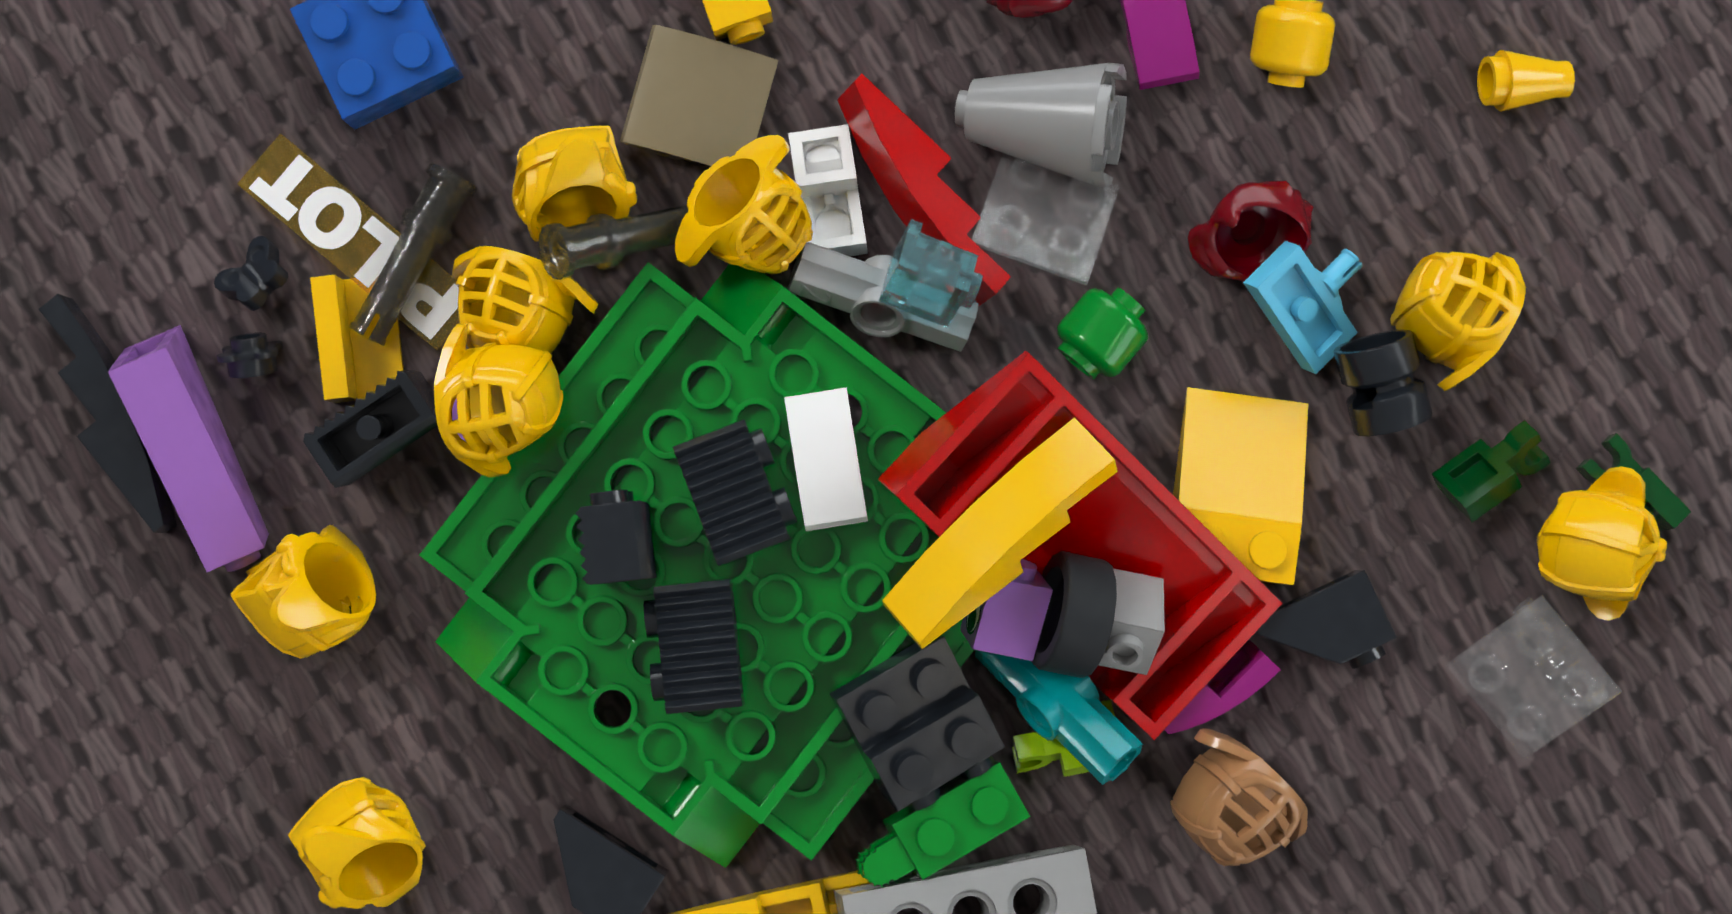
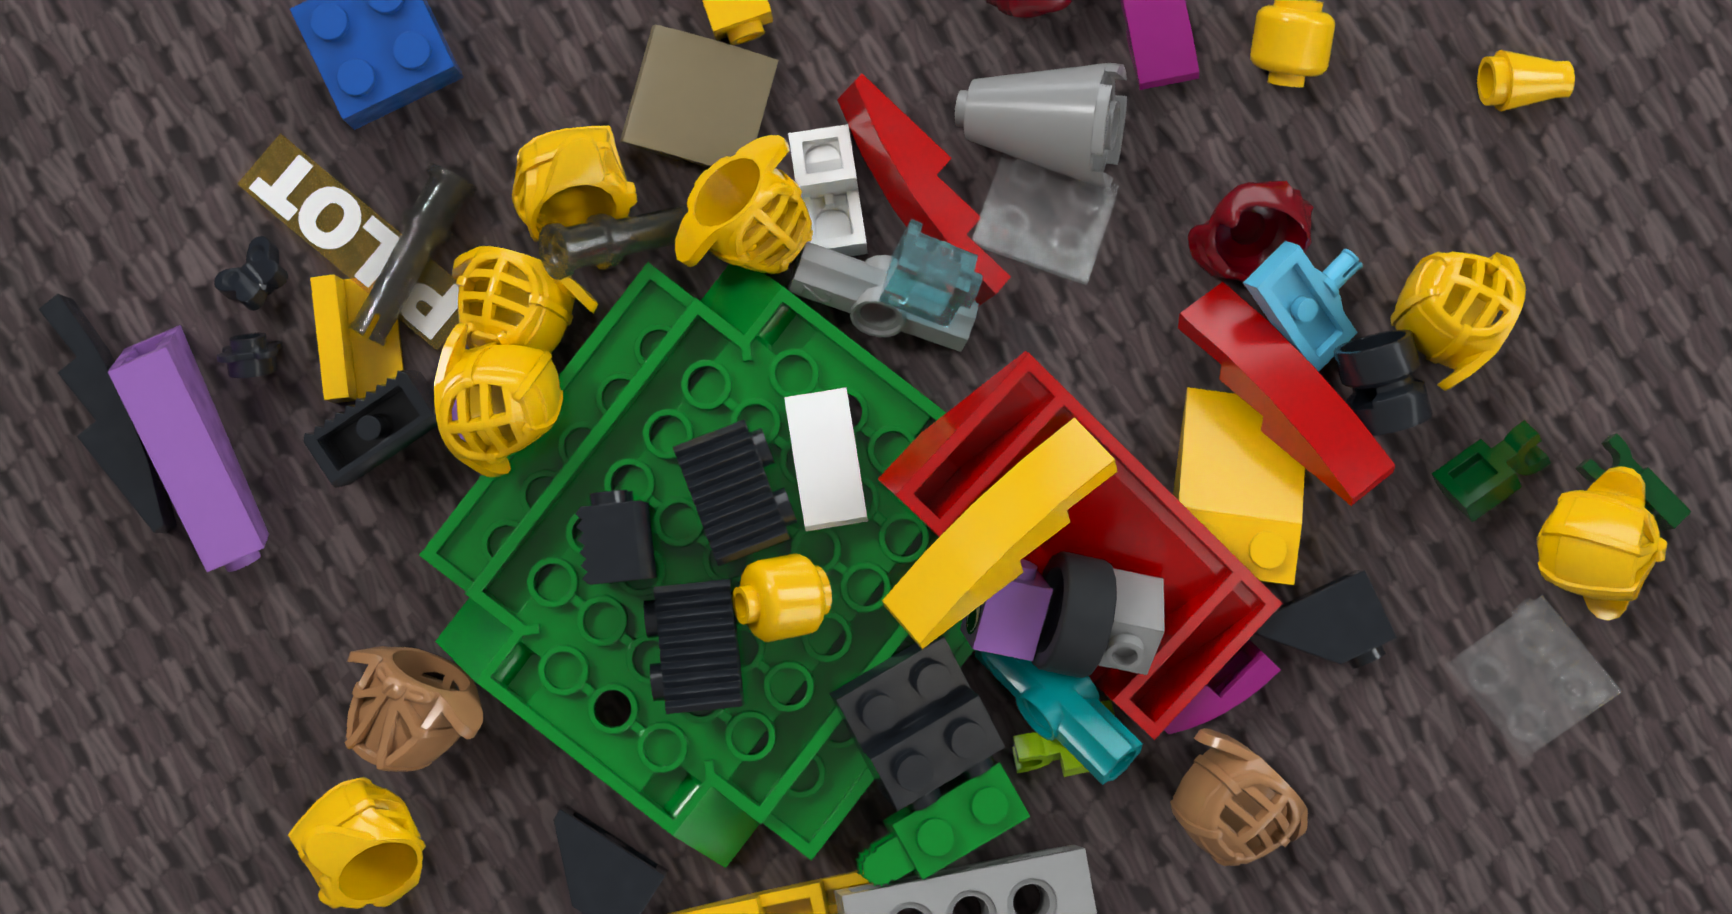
yellow piece [230,525,376,659] -> none
green head [1057,287,1148,380] -> none
none -> medium nougat piece [344,646,483,772]
none -> yellow head [732,553,832,642]
none -> red slope [1178,282,1395,506]

